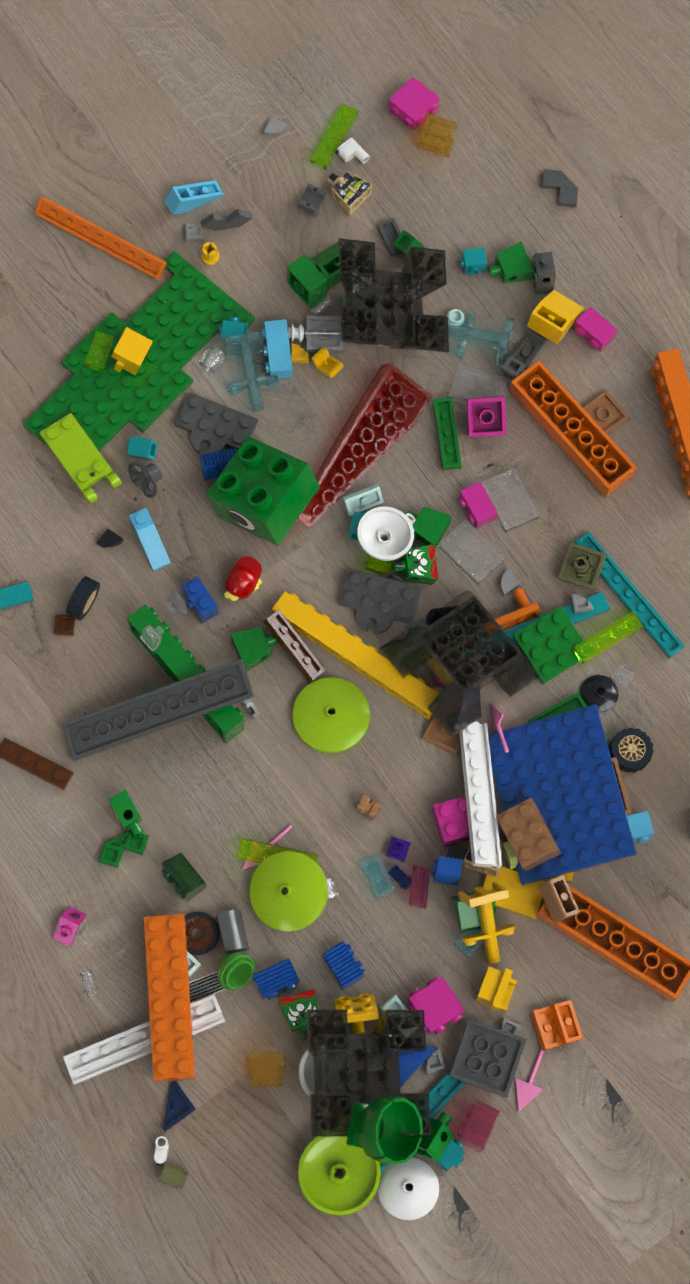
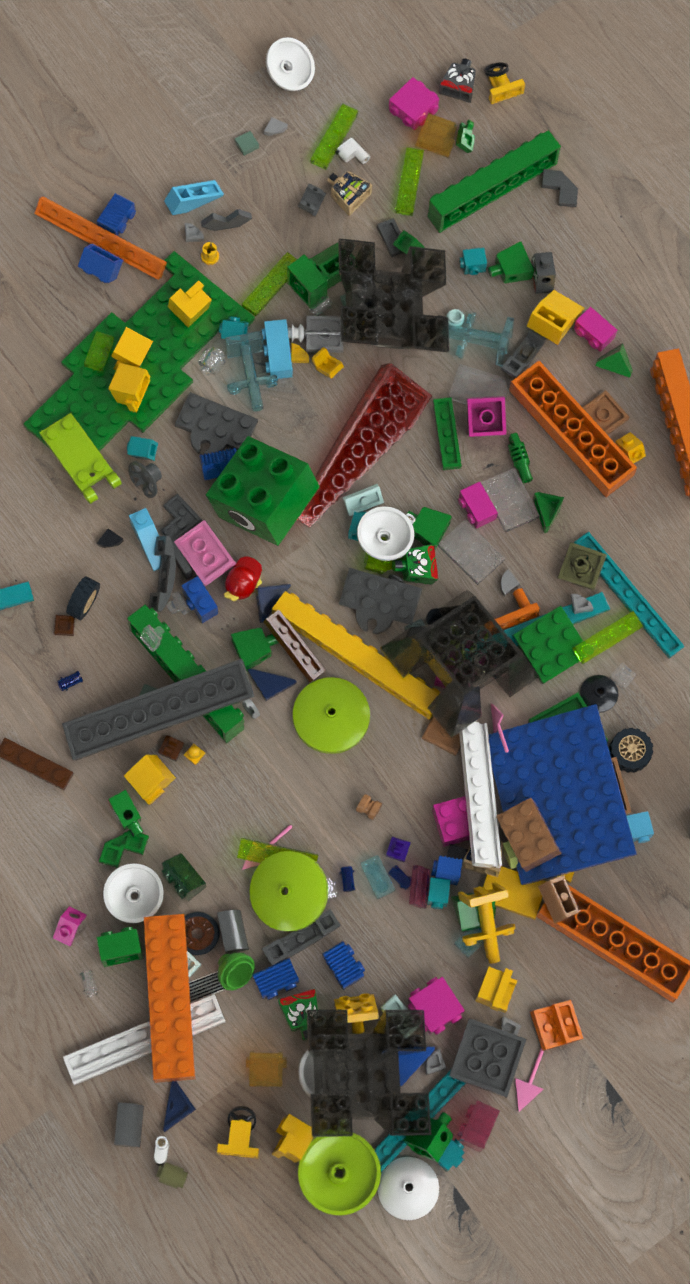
green plate [346,1096,423,1165] -> none
none -> clear blue pin [57,671,83,691]
none -> blue brick [78,243,123,283]
none -> blue brick [97,193,136,236]
none -> green brick [97,927,143,967]
none -> white dish [103,864,164,923]
none -> yellow plate [108,363,150,413]
none -> dark grey brick [114,1102,144,1148]
none -> yellow plate [124,755,176,805]
none -> dark grey slope [149,535,176,612]
none -> reddish brown tile [158,735,185,762]
none -> dark grey tile [161,493,202,541]
none -> yellow plate [168,281,212,327]
none -> dark grey tile [171,540,192,580]
none -> bright pink plate [174,520,236,586]
none -> yellow piece [184,743,206,765]
none -> yellow piece [217,1106,259,1159]
none -> sand green tile [235,131,259,156]
none -> clear neon green plate [242,252,297,317]
none -> dark blue tile [248,669,297,701]
none -> dark blue tile [255,584,291,623]
none -> dark grey slope [262,909,341,966]
none -> white dish [266,38,315,91]
none -> yellow plate [272,1114,317,1163]
none -> clear blue pin [339,866,356,892]
none -> clear neon green plate [395,147,424,216]
none -> teal brick [427,878,450,909]
none -> green brick [428,130,561,233]
none -> dark grey torso [439,58,476,103]
none -> green plate [456,119,475,153]
none -> yellow piece [484,62,525,104]
none -> green hinge [508,433,533,484]
none -> green slope [533,492,564,533]
none -> green slope [595,343,633,378]
none -> yellow bracket [615,432,646,463]

